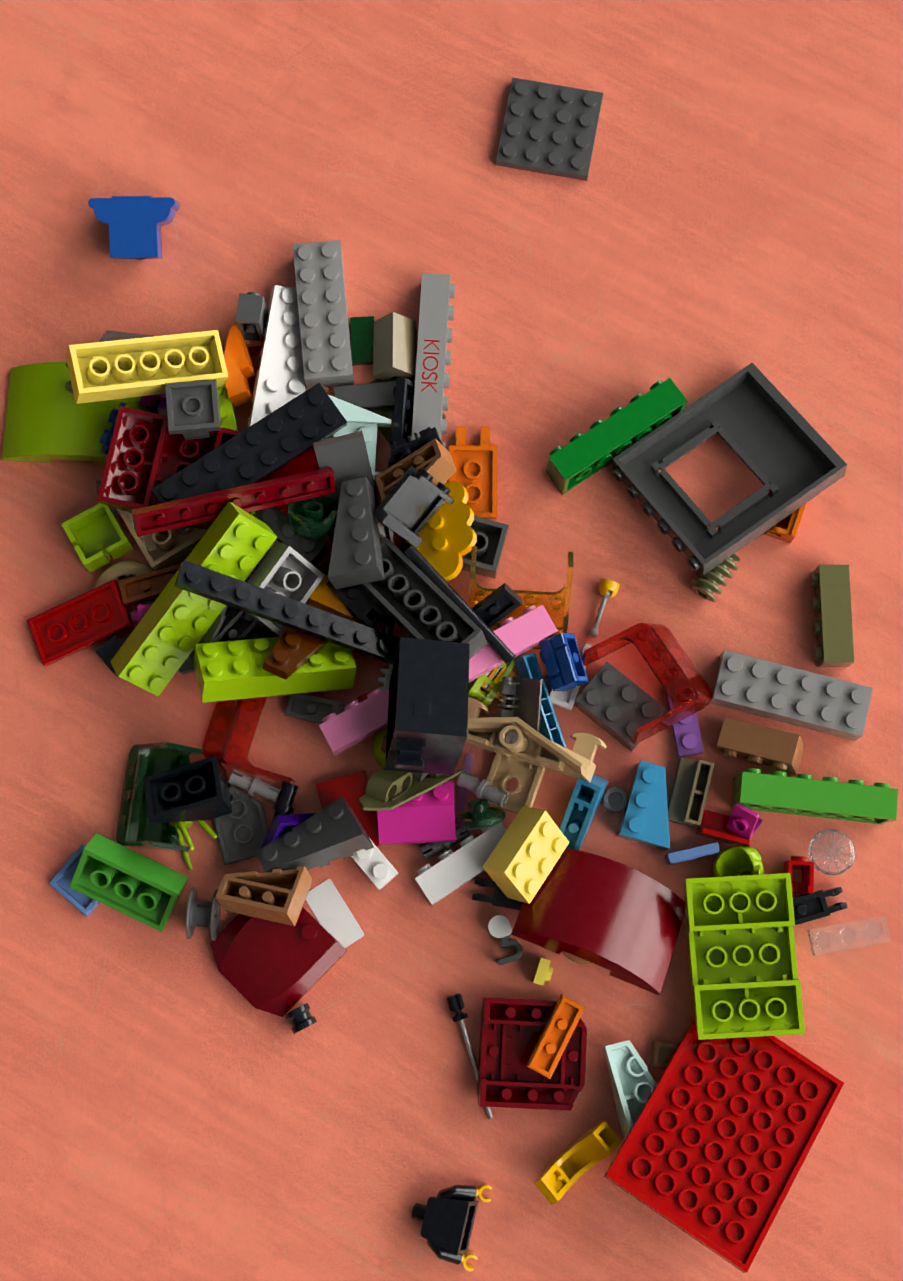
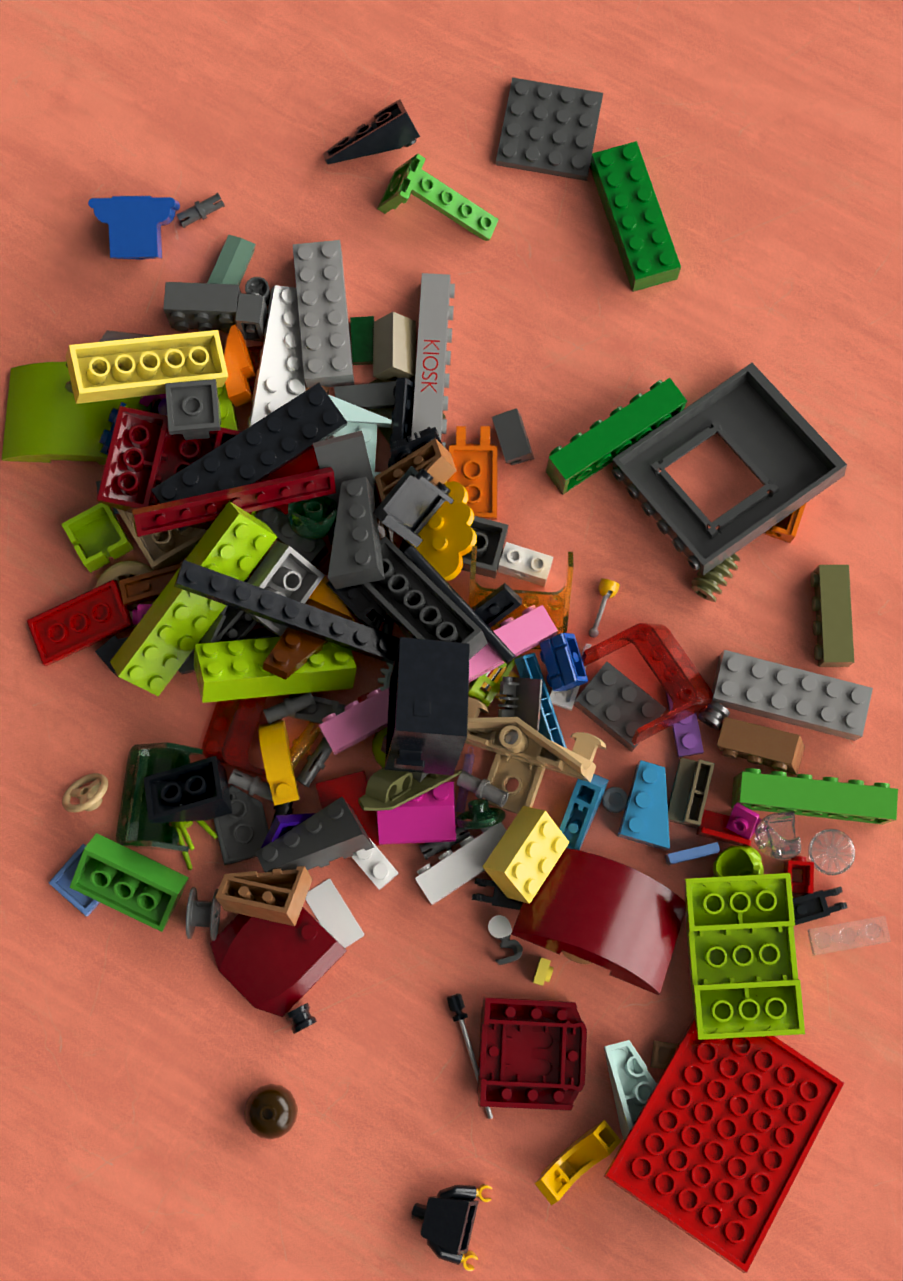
orange tile [526,994,585,1079] -> none
none -> tan piece [62,773,108,813]
none -> dark grey brick [163,282,241,333]
none -> dark grey pin [176,193,225,228]
none -> sand green piece [207,235,256,285]
none -> dark brown cylinder [244,1084,298,1139]
none -> dark grey wheel [245,277,271,306]
none -> yellow arch [259,720,300,806]
none -> dark grey pin [263,692,316,725]
none -> clear yellow pin [290,721,322,771]
none -> dark grey pin [296,737,332,788]
none -> black wedge [323,99,420,164]
none -> bright green bracket [377,154,499,241]
none -> dark grey hinge [492,408,535,465]
none -> white brick [498,542,553,587]
none -> green brick [590,141,681,292]
none -> flat silver wheel [698,699,730,730]
none -> clear piece [755,812,801,860]

